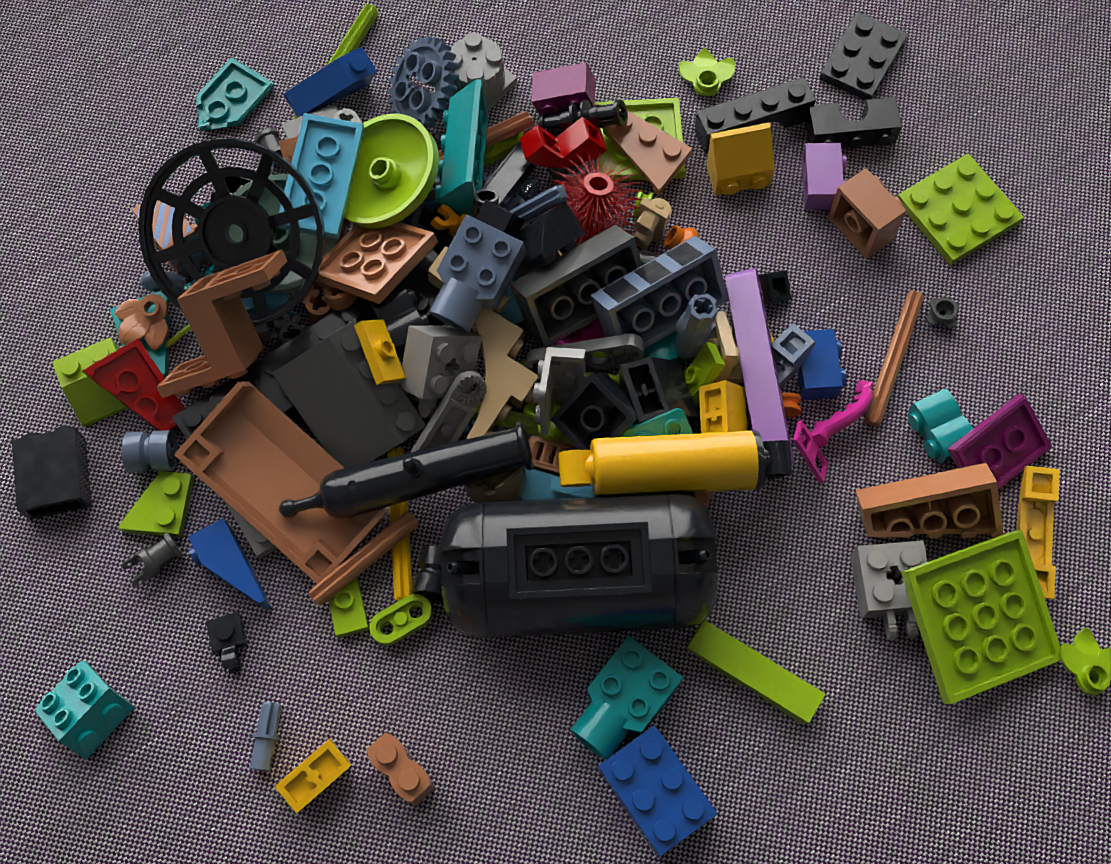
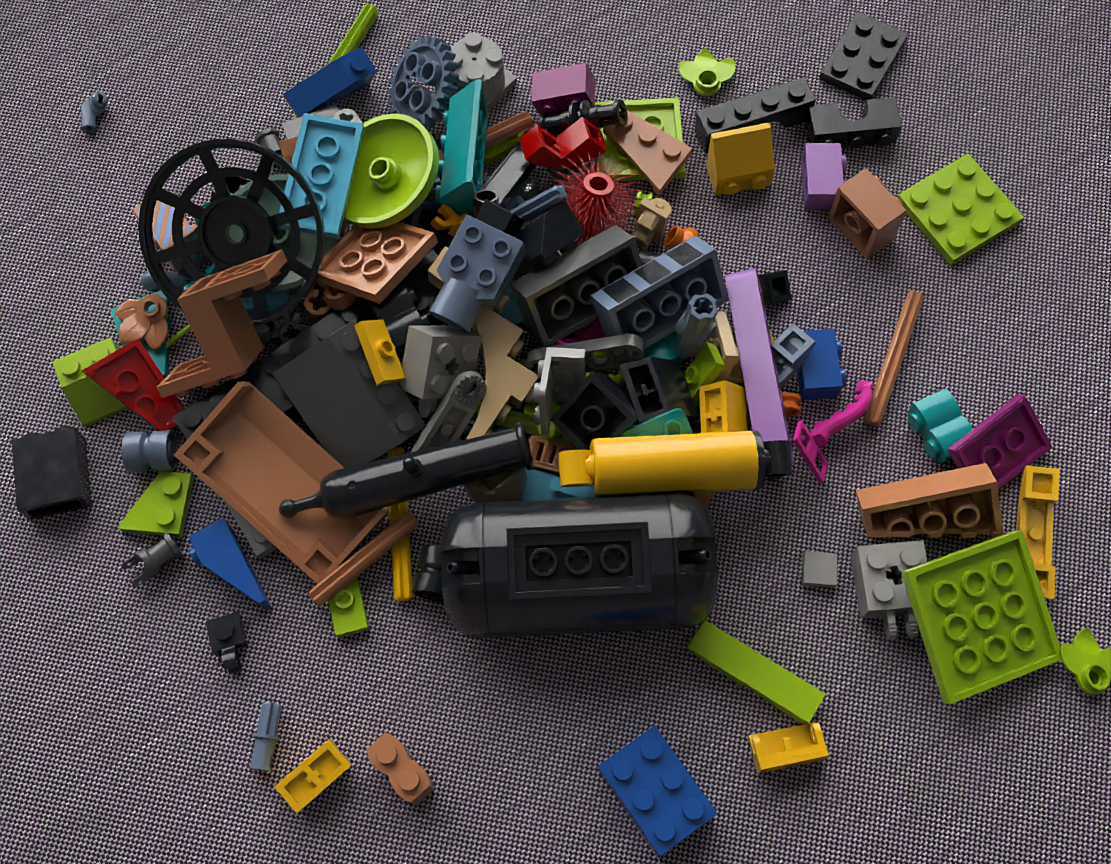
teal bracket [36,661,135,760] -> none
teal tile [196,57,275,131] -> none
lime plate [369,594,433,646] -> none
teal brick [570,636,683,760] -> none
dark grey plate [926,298,959,329] -> none
none -> sand blue arm [81,92,108,133]
none -> yellow hinge [748,721,829,774]
none -> light grey tile [802,551,837,588]

